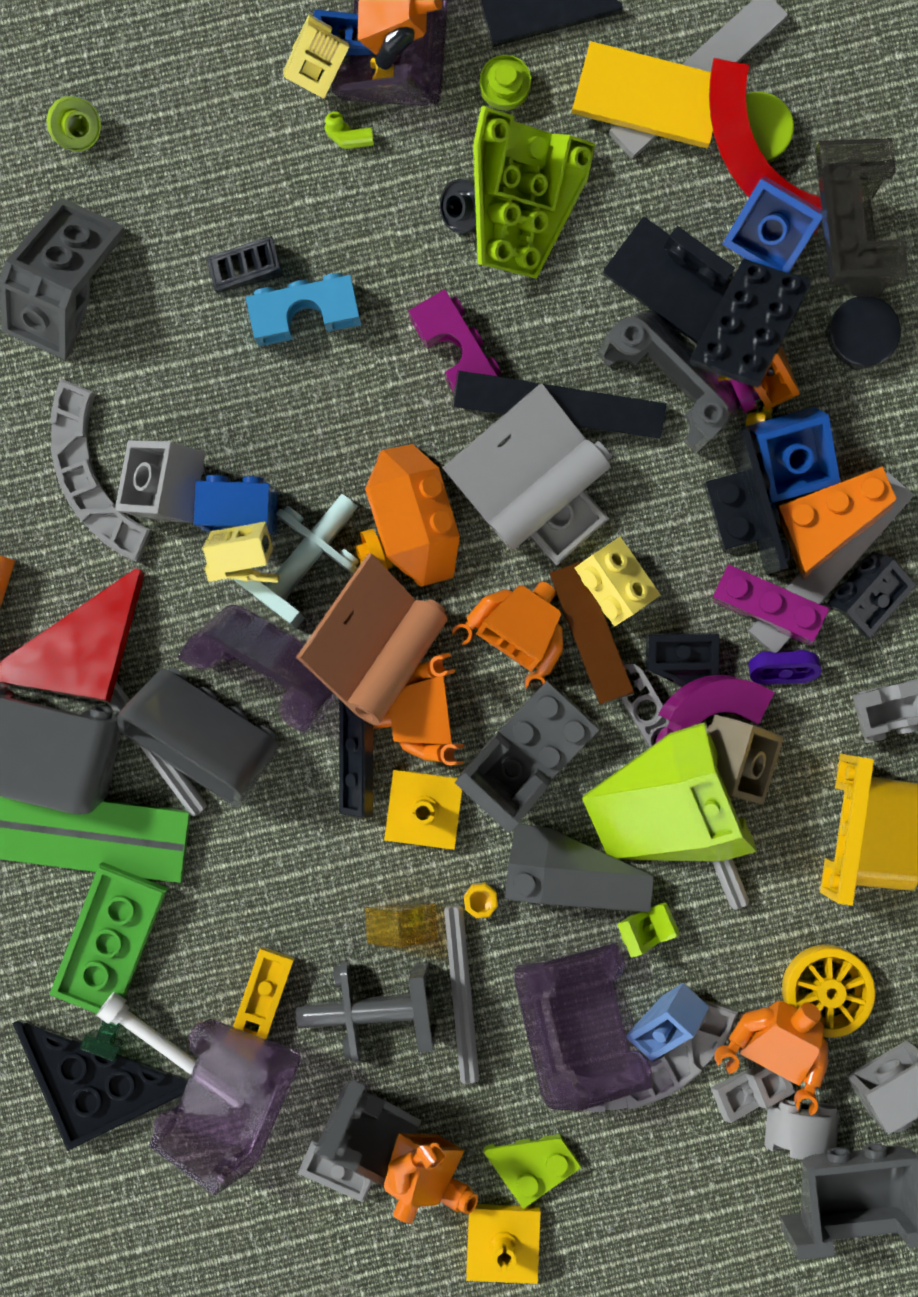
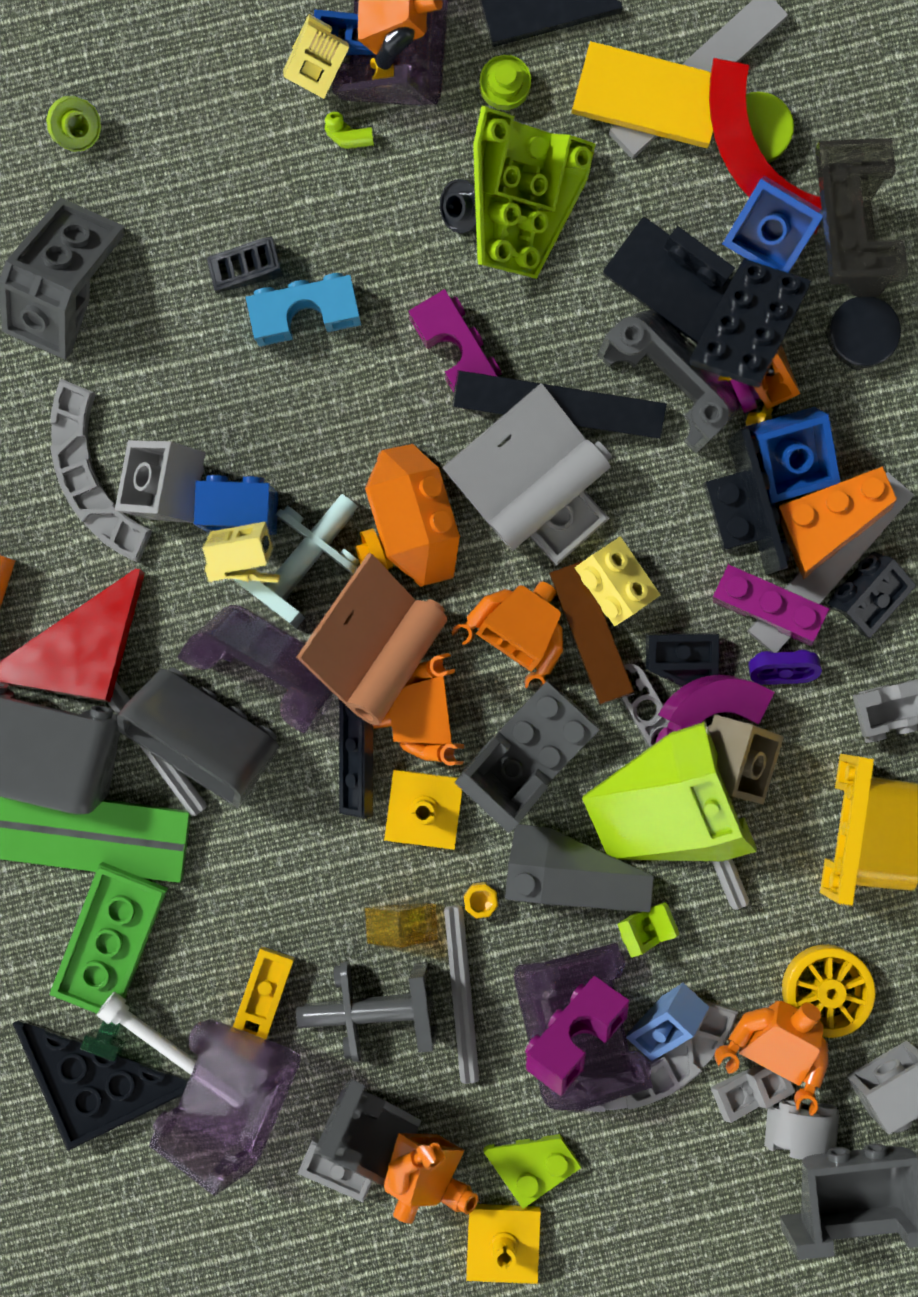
none -> magenta arch [525,976,630,1096]

